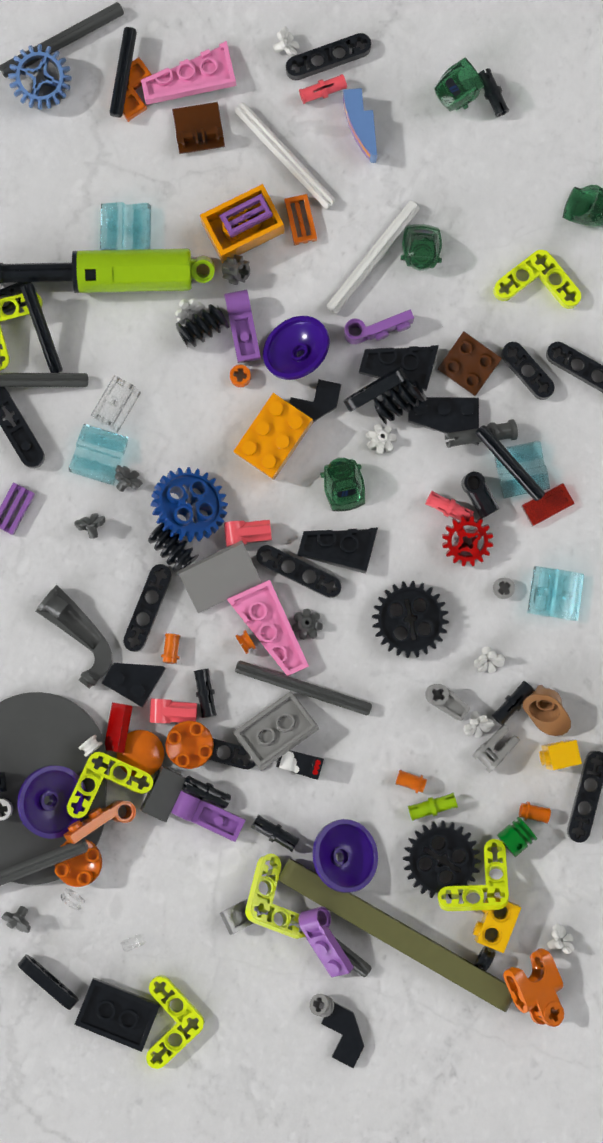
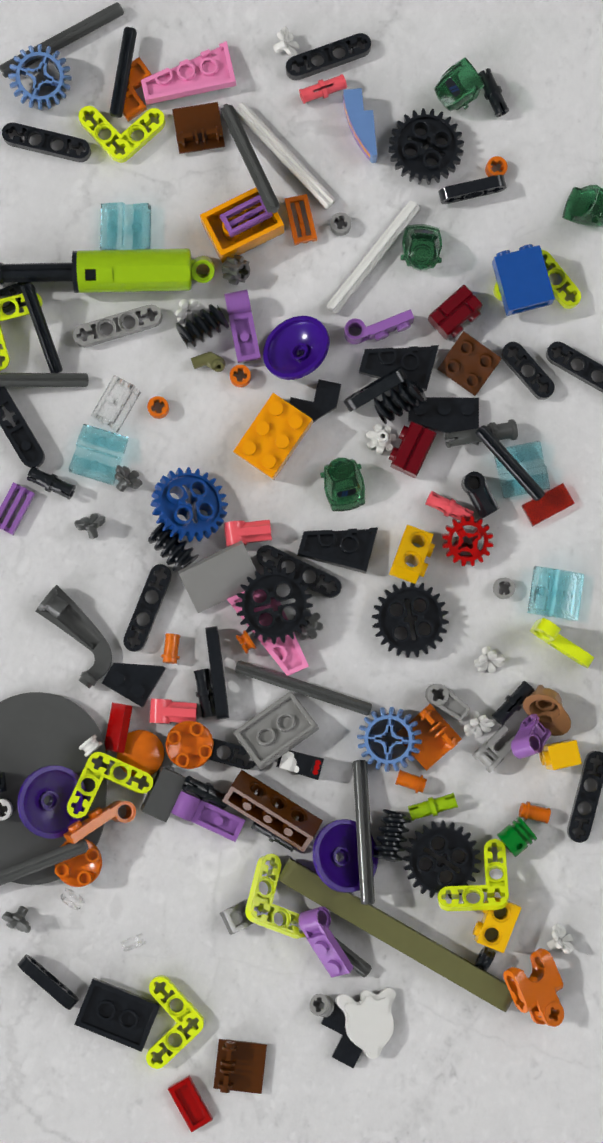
none -> black beam [2,123,91,162]
none -> black pin [27,467,76,499]
none -> light grey beam [73,304,162,348]
none -> neon yellow beam [78,106,165,163]
none -> orange bush [147,396,169,419]
none -> red tile [168,1075,213,1132]
none -> olive arm [191,352,226,372]
none -> black beam [205,626,229,720]
none -> reddish brown hinge [213,1039,267,1094]
none -> dark grey axle [221,104,280,214]
none -> reddish brown brick [222,770,323,852]
none -> black gear [235,566,313,644]
none -> light grey bush [330,212,351,236]
none -> white tile [336,987,396,1059]
none -> dark grey axle [353,760,375,905]
none -> medium blue gear [357,707,422,772]
none -> black piece [372,809,412,862]
none -> black gear [388,108,464,185]
none -> dark red brick [389,422,437,479]
none -> yellow brick [389,525,435,584]
none -> orange hinge [397,704,462,771]
none -> dark red brick [428,285,483,340]
none -> black beam [438,175,507,204]
none -> orange bush [485,156,508,177]
none -> blue brick [492,244,555,316]
none -> medium lavender piece [511,714,551,759]
none -> neon yellow beam [530,618,594,668]

